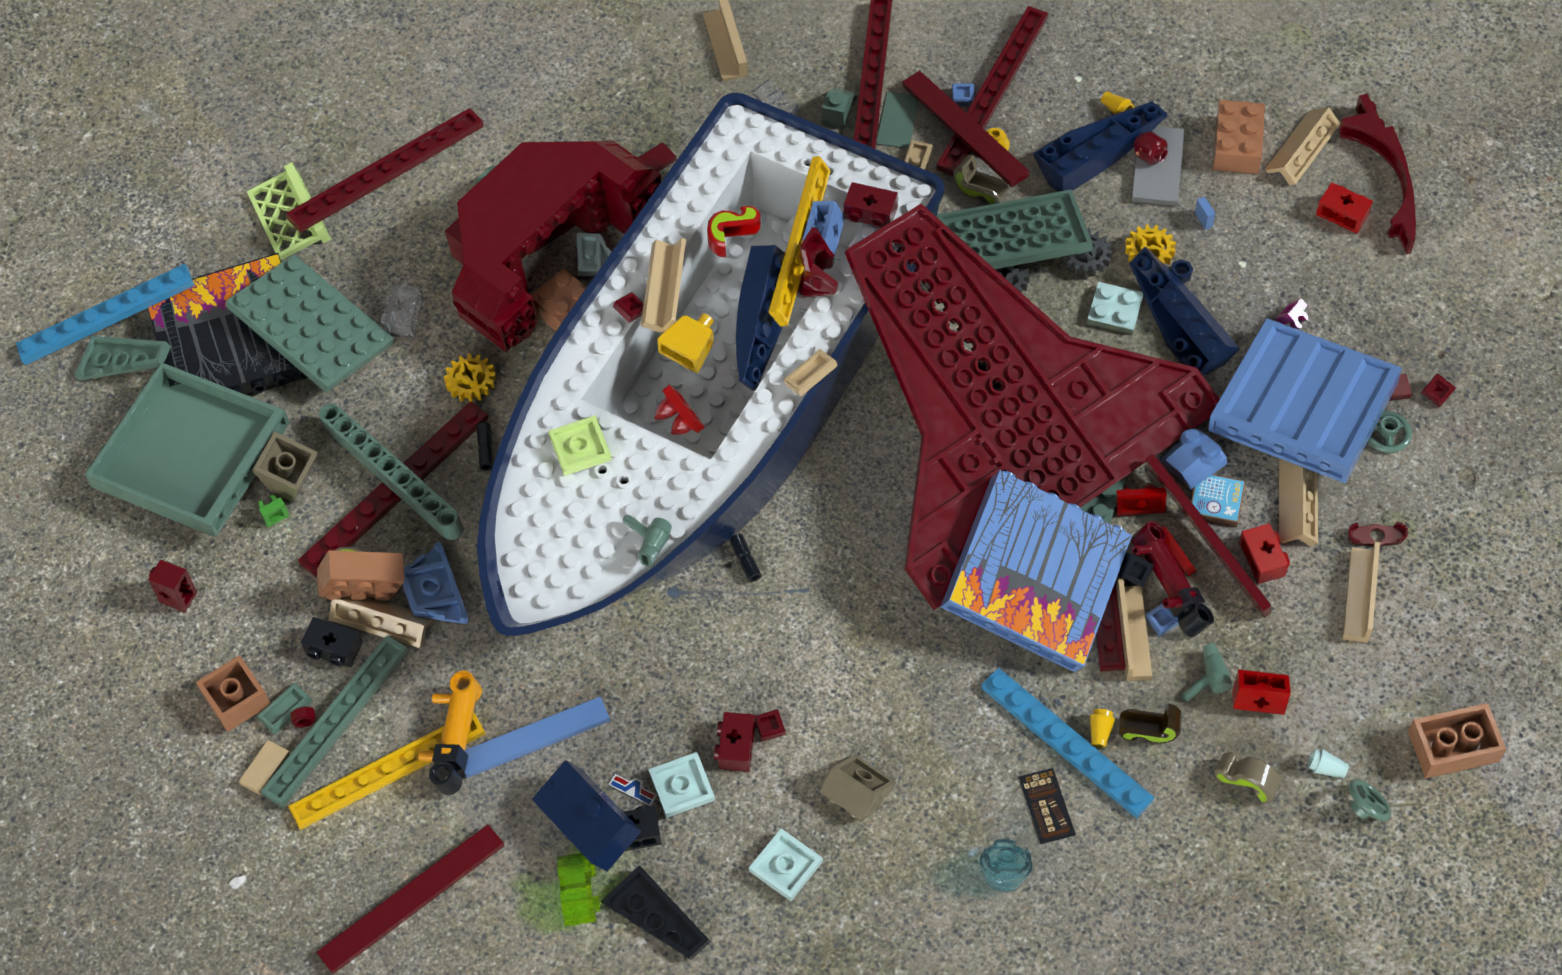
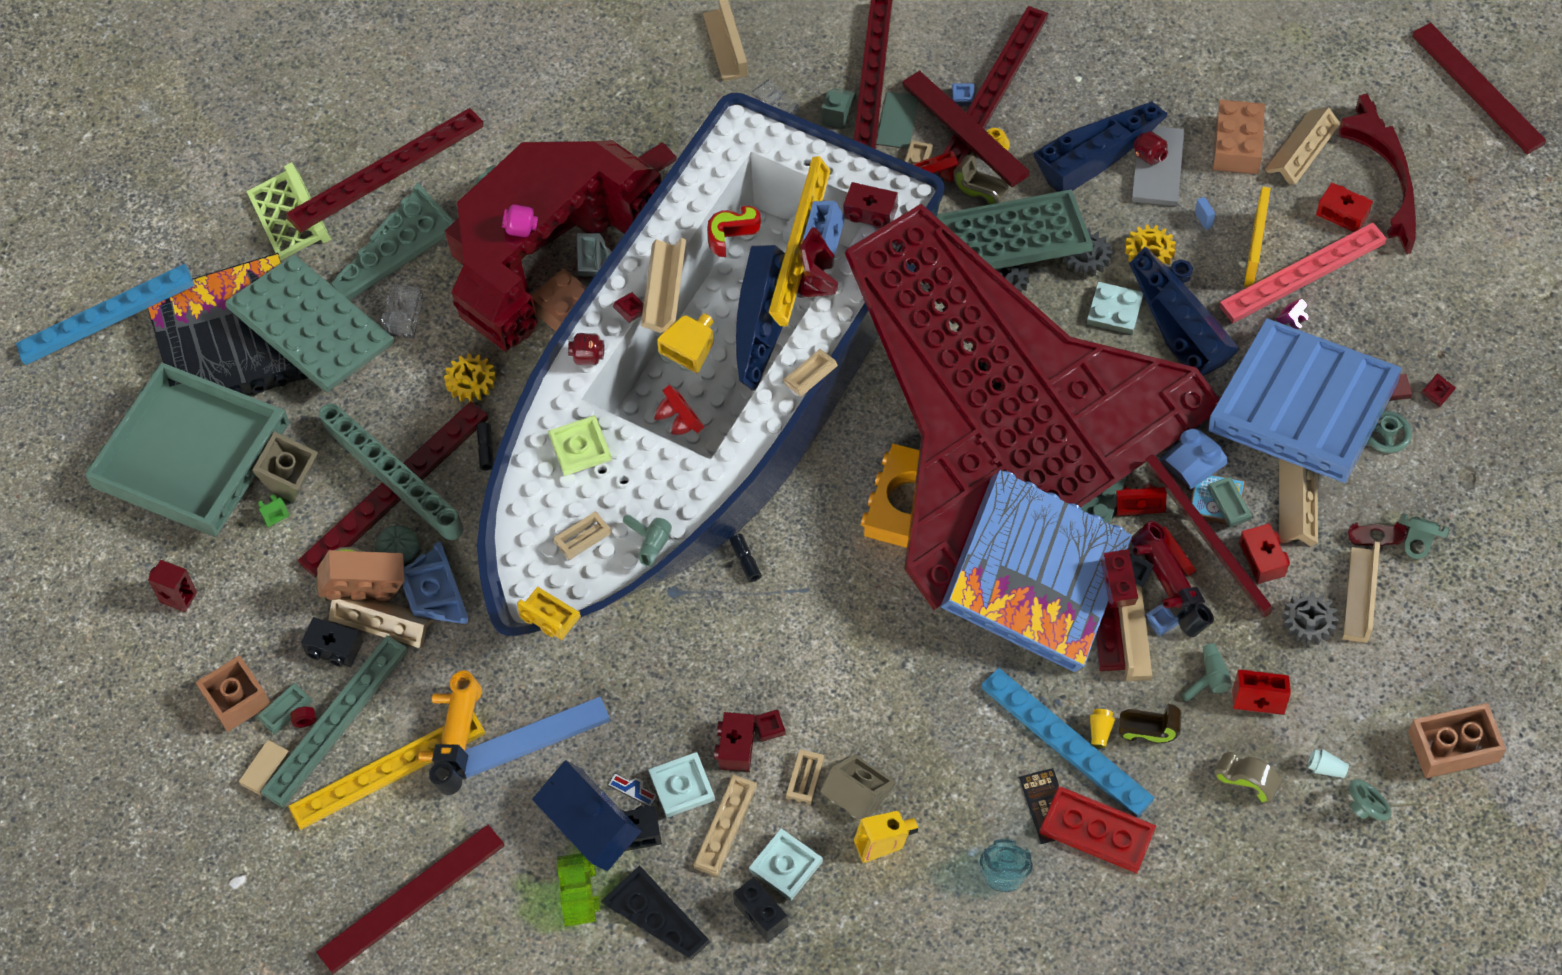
sand green wing [74,336,171,381] -> none
yellow cone [1101,91,1134,115] -> none
none -> sand green wing [331,182,454,301]
none -> sand green piece [375,525,420,567]
none -> dark pink head [502,204,538,237]
none -> yellow bracket [517,586,581,640]
none -> tan tile [553,511,611,561]
none -> dark red head [568,333,605,366]
none -> tan tile [693,774,757,877]
none -> black brick [733,877,788,943]
none -> tan tile [786,749,825,805]
none -> yellow torso [853,811,918,863]
none -> light orange arch [861,443,920,548]
none -> red tile [912,151,958,183]
none -> red tile [1039,786,1156,874]
none -> dark red brick [1101,549,1138,609]
none -> sand green tile [1207,476,1252,528]
none -> coral plate [1219,223,1387,324]
none -> yellow tile [1244,187,1271,288]
none -> dark grey gear [1282,591,1339,645]
none -> sand green tile [1399,513,1450,559]
none -> dark red tile [1412,22,1546,155]

